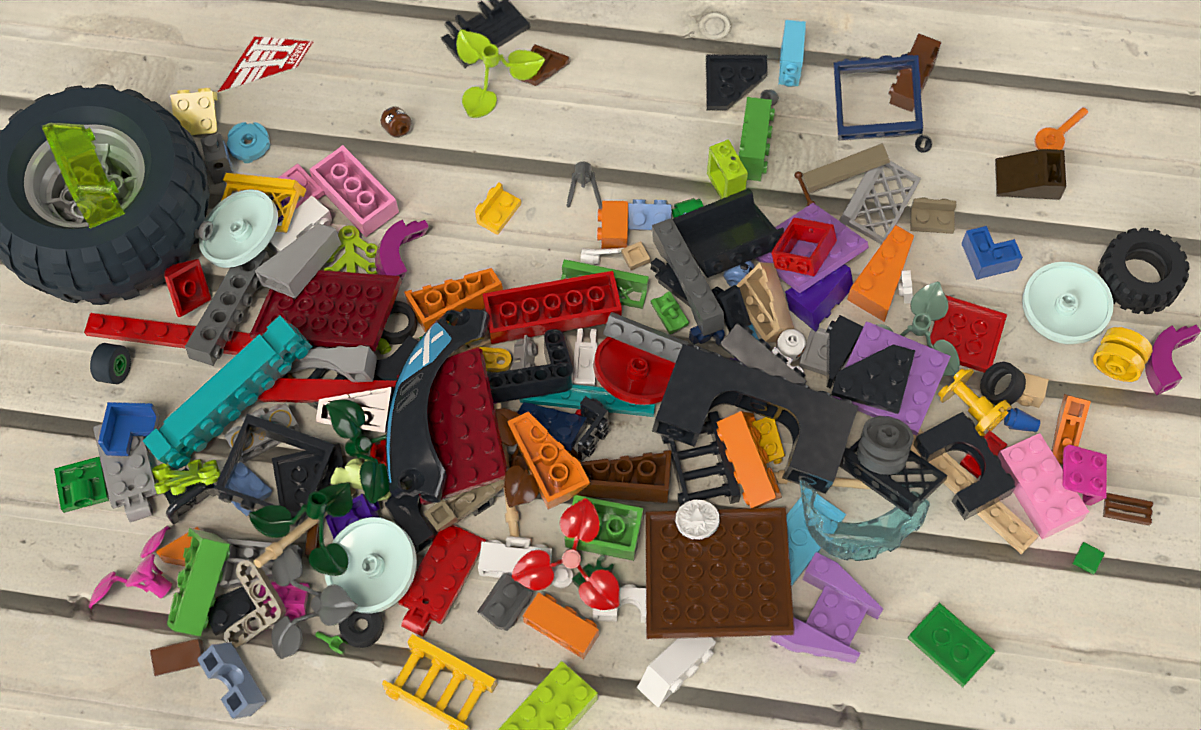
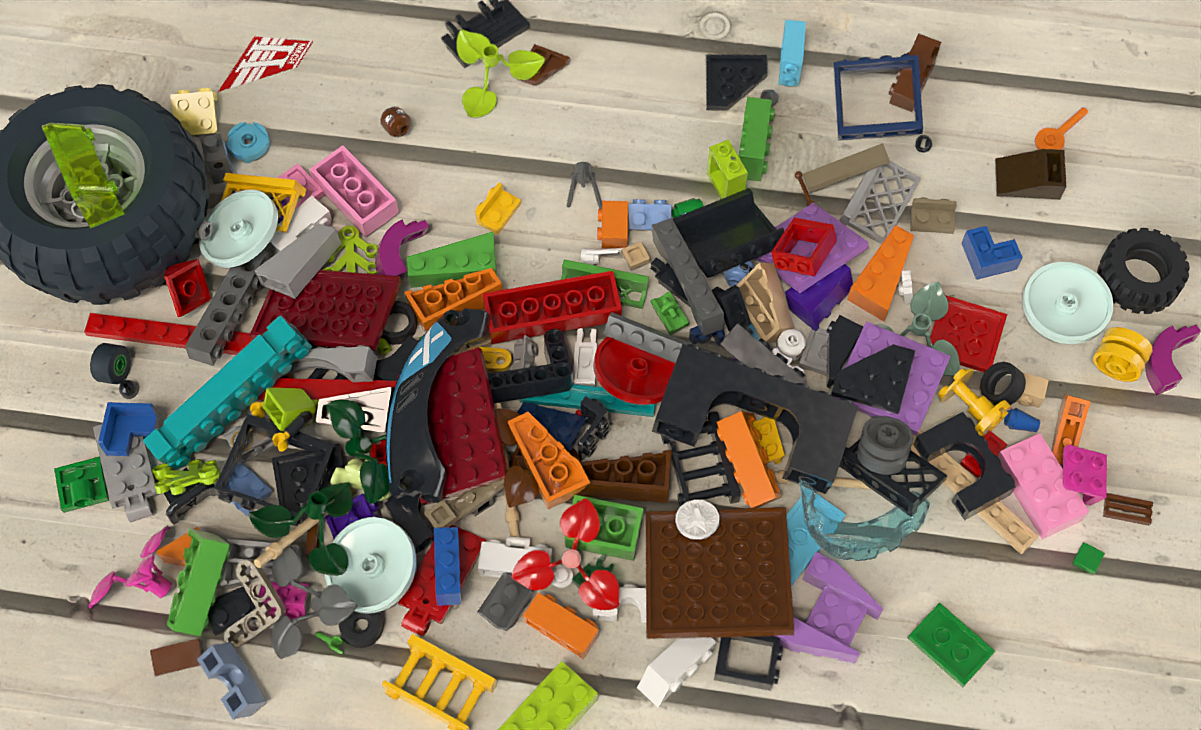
none -> black hinge [119,380,139,399]
none -> lime torso [250,388,319,451]
none -> bright green wedge [407,232,497,288]
none -> blue brick [434,527,461,606]
none -> black window [714,636,783,691]

